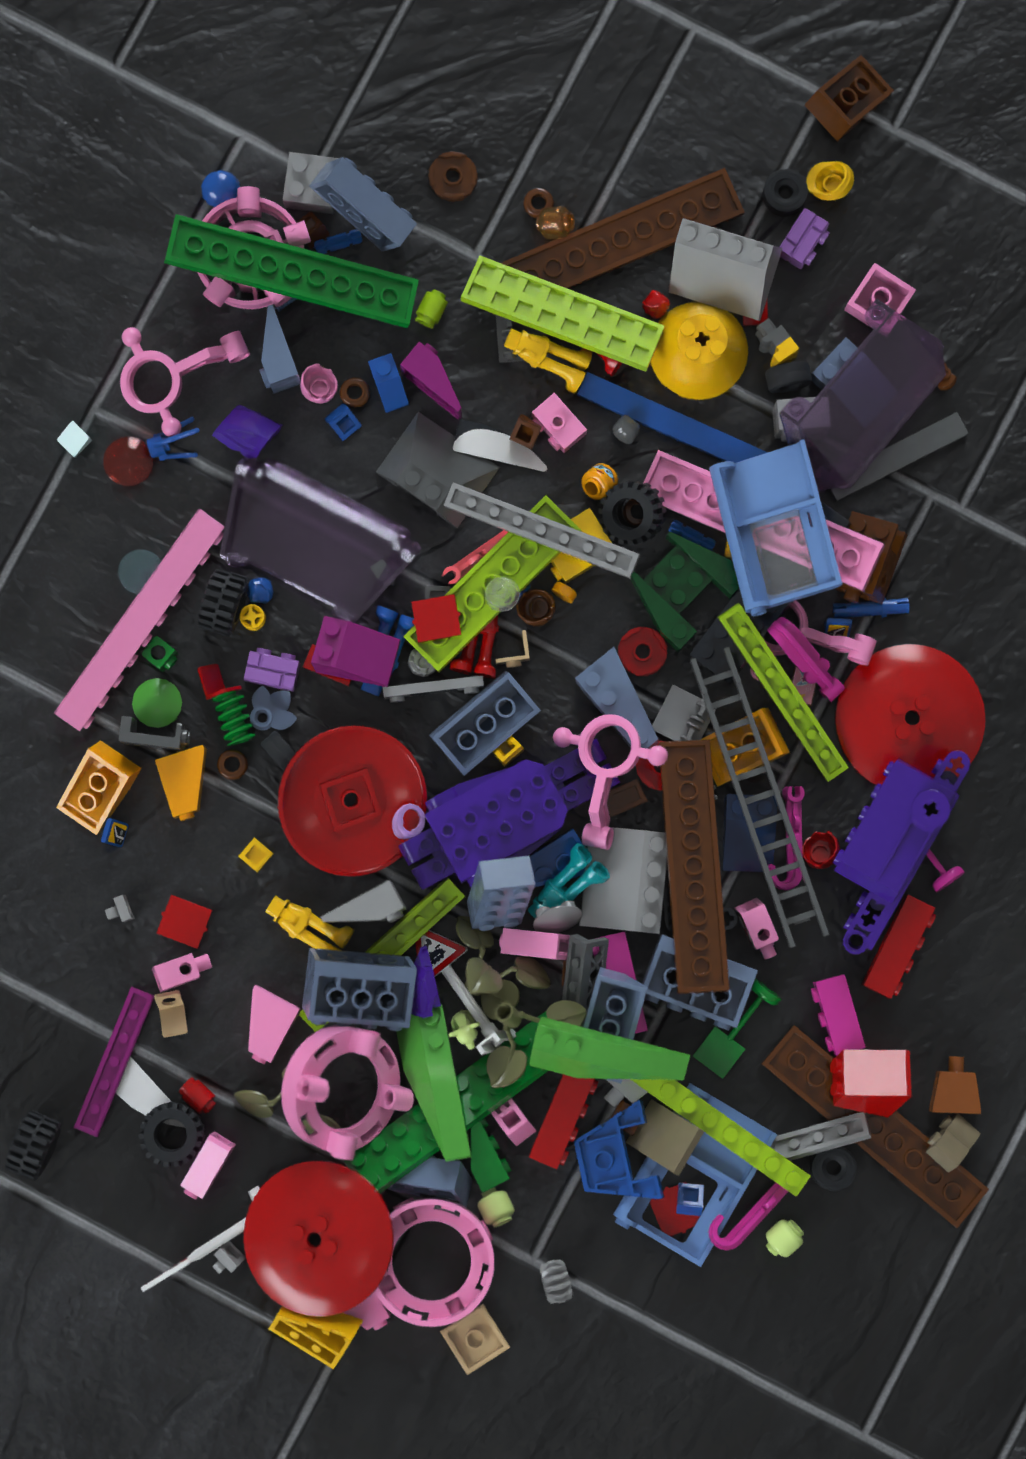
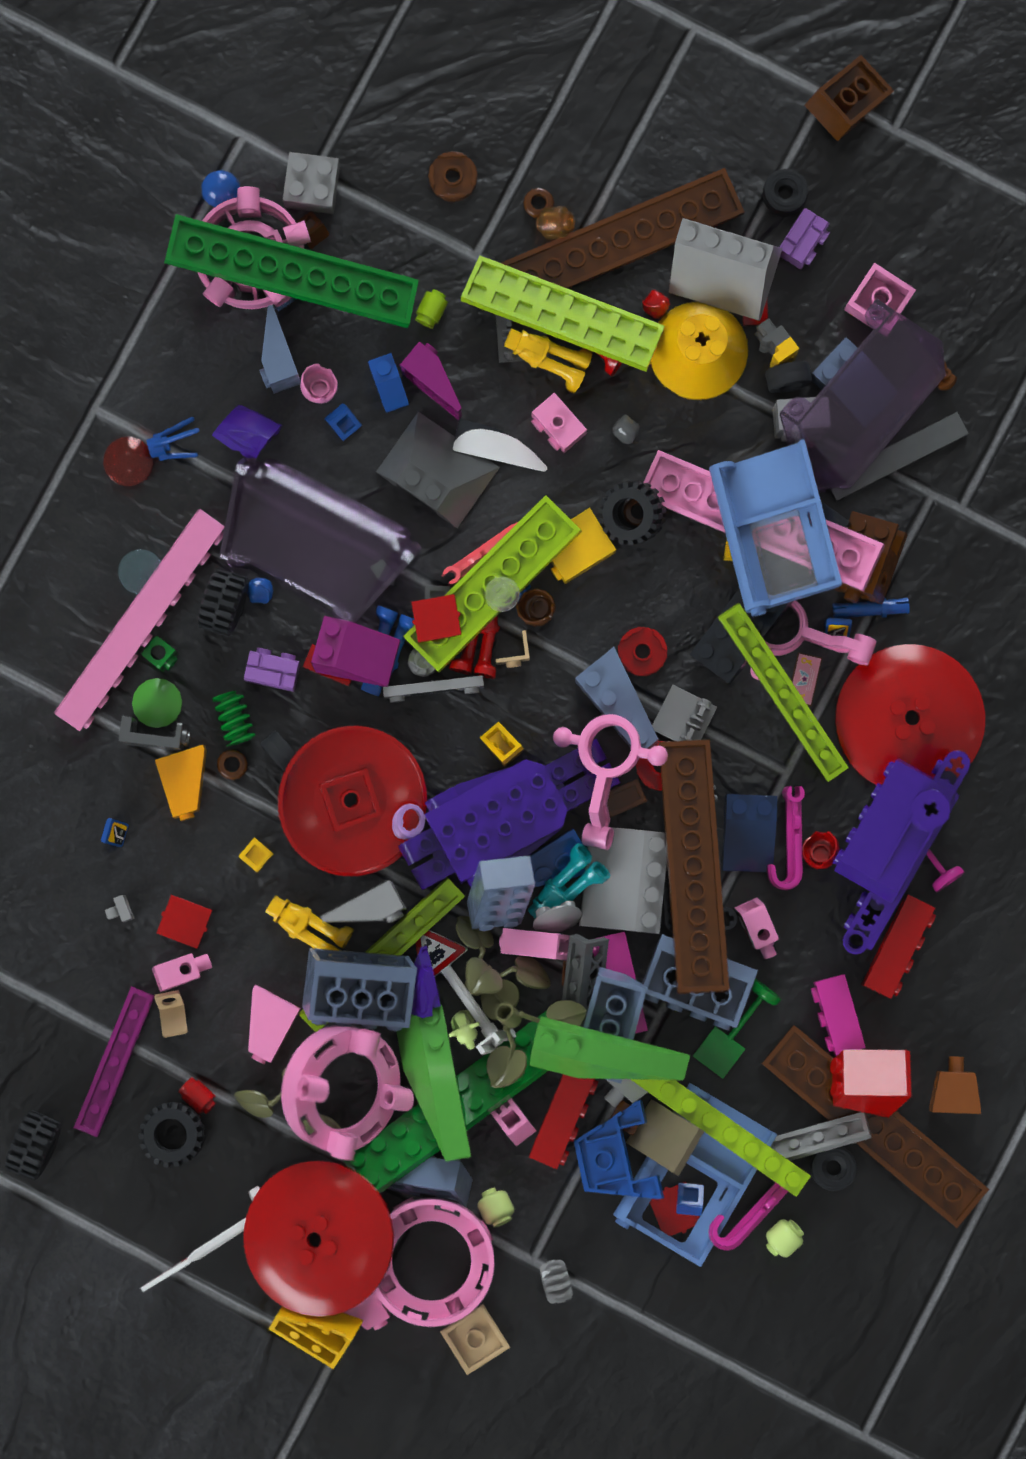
light orange slope [56,740,141,835] -> none
light aqua slope [57,421,92,458] -> none
white sticker [116,1057,185,1128] -> none
bright pink piece [120,327,250,437] -> none
bright pink slope [180,1132,236,1199] -> none
red bracket [197,664,242,700] -> none
light grey tile [212,1241,246,1274] -> none
yellow wheel [240,604,266,631] -> none
sand blue plate [250,686,297,731] -> none
sand blue brick [309,157,417,252] -> none
blue axle [314,229,362,254] -> none
reddish brown piece [340,377,370,408] -> none
sand blue slope [429,671,541,776] -> none
light grey plate [444,482,640,579] -> none
green slope [471,1118,512,1193] -> none
reddish brown slope [509,414,542,450] -> none
light orange tile [551,582,577,603] -> none
blue tile [577,372,768,463] -> none
light orange head [581,463,618,500] -> none
dark green wedge [630,532,739,652] -> none
blue axle [669,520,716,551] -> none
dark grey ladder [690,647,829,948] -> none
light orange slope [700,708,790,787] -> none
dark pink piece [767,617,845,702] -> none
yellow hat [806,161,854,200] -> none
dark tan brick [926,1113,981,1173] -> none

